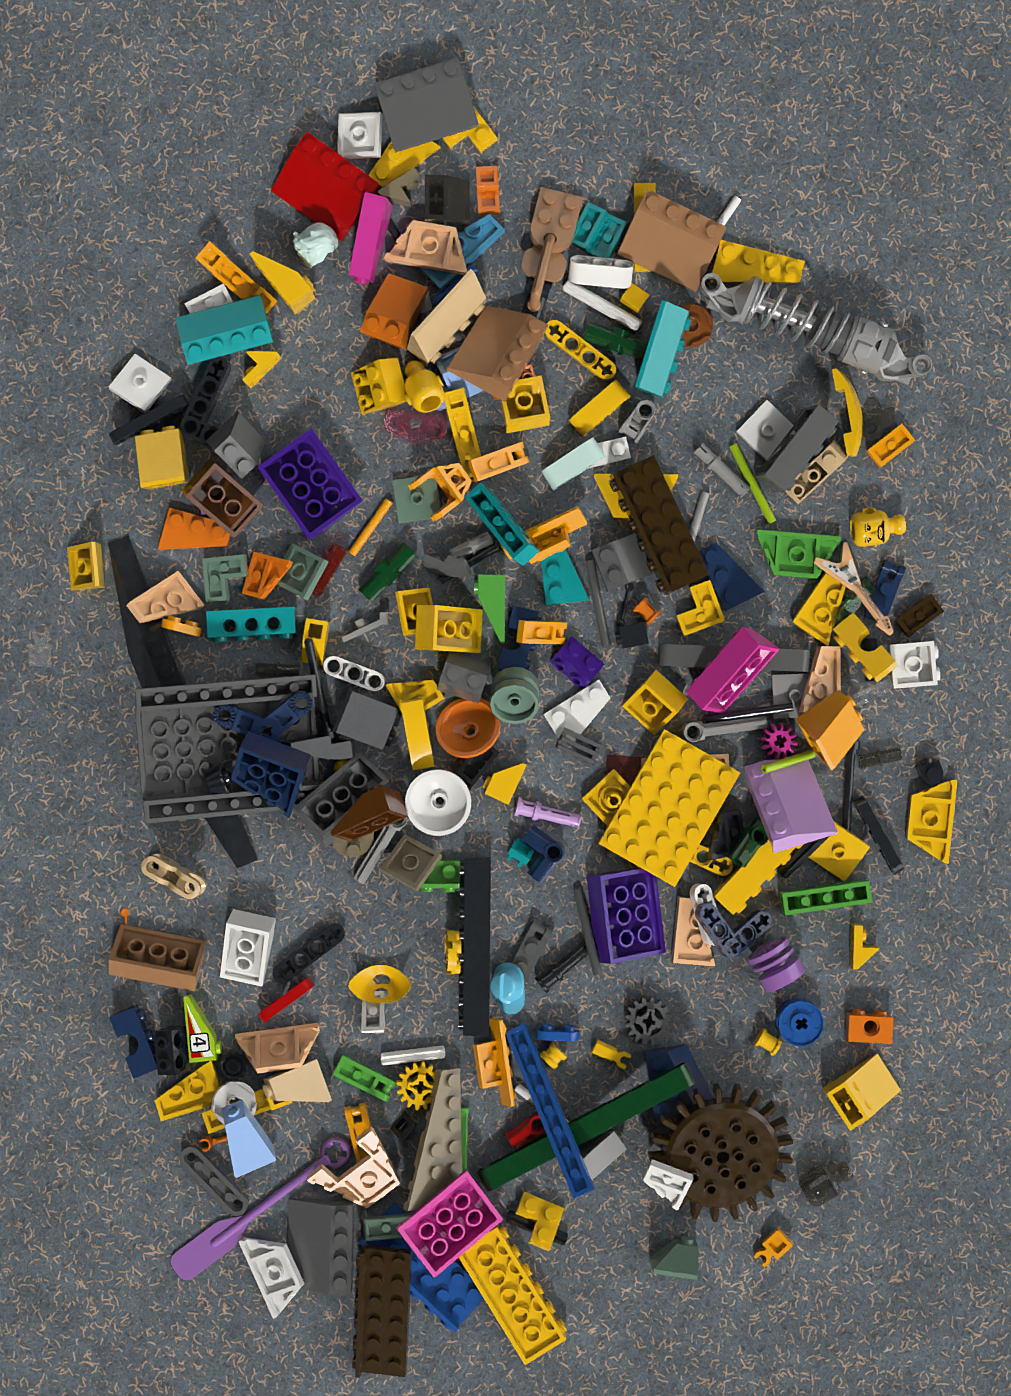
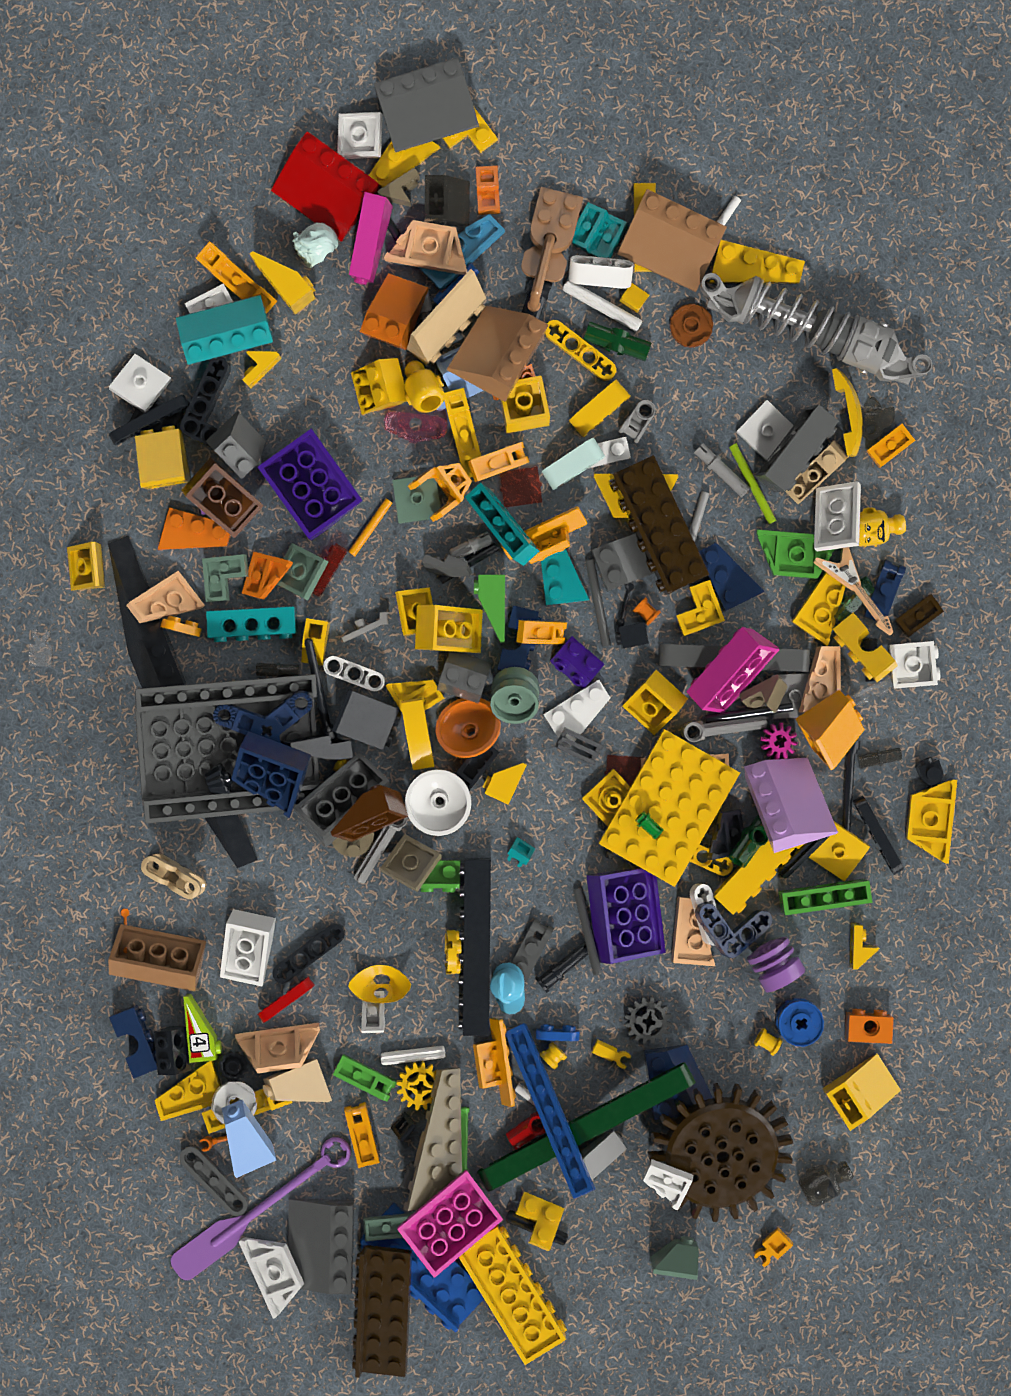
light nougat wing [307,1126,400,1208] -> none
dark green piece [358,542,417,602] -> none
lavender pin [514,797,582,828] -> none
dark blue piece [522,825,565,884] -> none
slope [635,300,692,398] -> none
lime piece [761,749,816,774] -> none
none -> clear red piece [500,467,542,508]
none -> green pin [635,811,664,839]
none -> dark tan slope [739,674,788,713]
none -> white plate [814,481,861,551]

